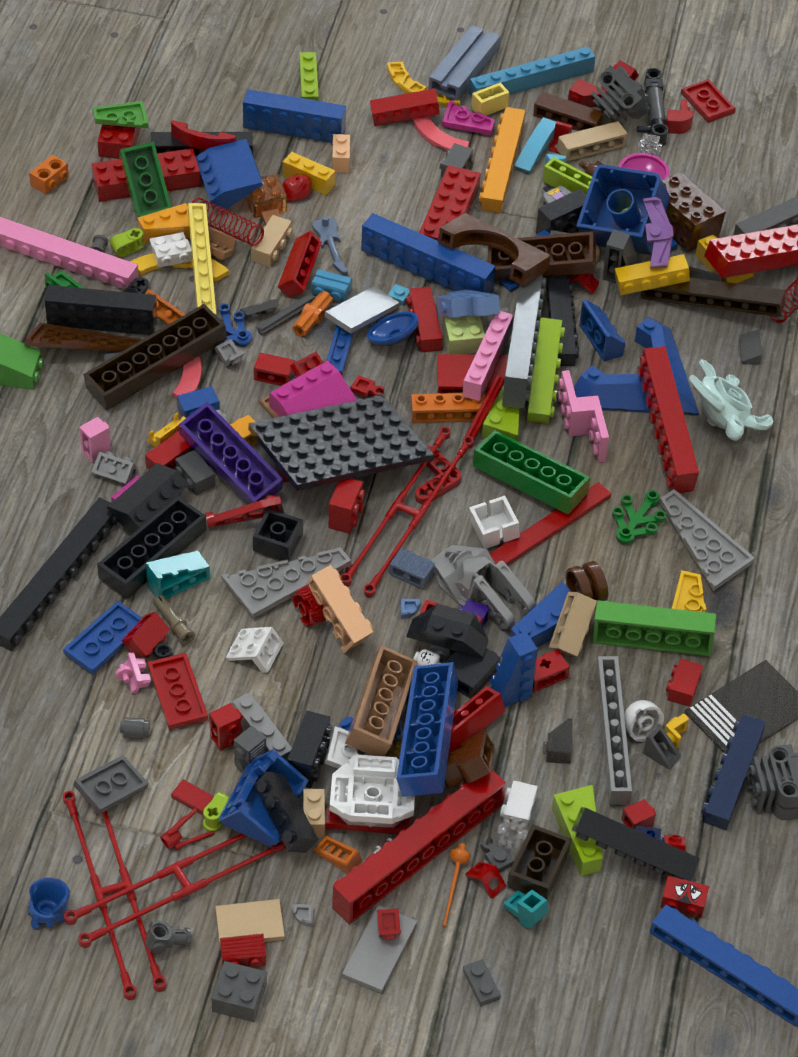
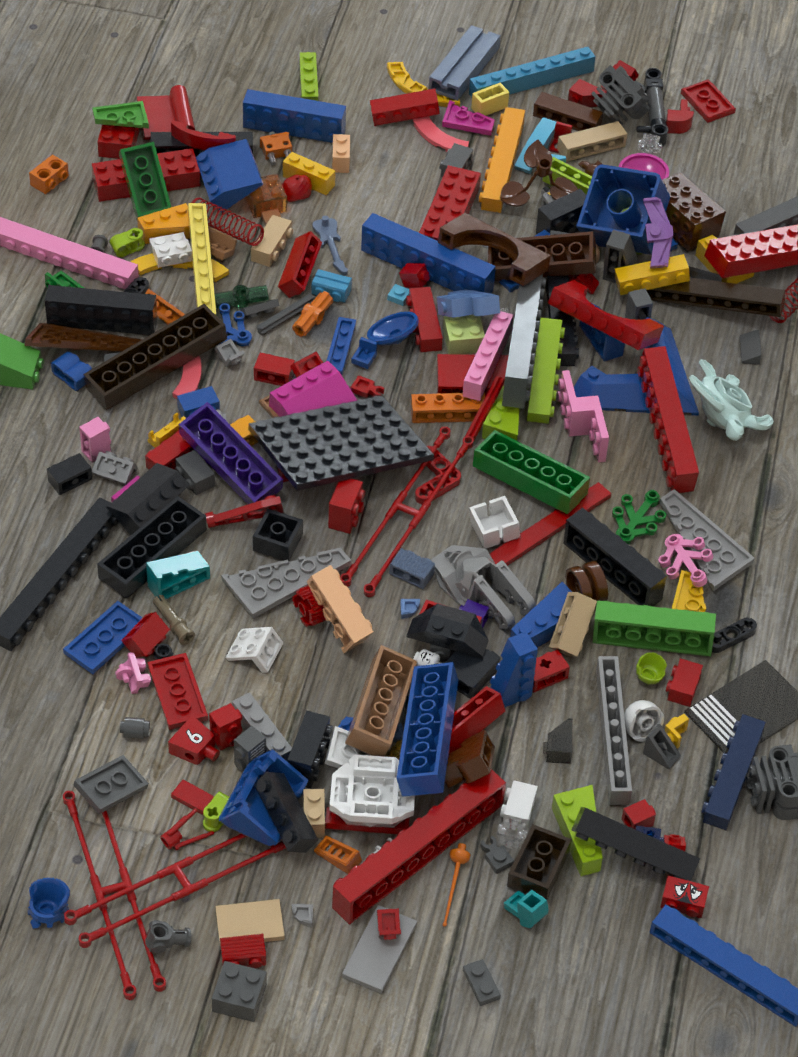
tile [325,286,400,333] -> none
red bracket [465,862,506,898] -> none
none -> black brick [47,453,92,495]
none -> blue brick [51,351,92,391]
none -> red door [136,85,195,139]
none -> red torso [168,716,220,765]
none -> clear green piece [214,285,269,309]
none -> orange piece [259,131,292,165]
none -> blue bracket [351,337,377,369]
none -> red brick [399,263,430,288]
none -> reddish brown plant [500,139,578,207]
none -> red arch [548,280,664,350]
none -> black brick [563,508,667,607]
none -> dark grey brick [625,289,653,320]
none -> lime hair [636,652,667,684]
none -> bright pink plant [658,534,713,587]
none -> black beam [712,617,757,653]

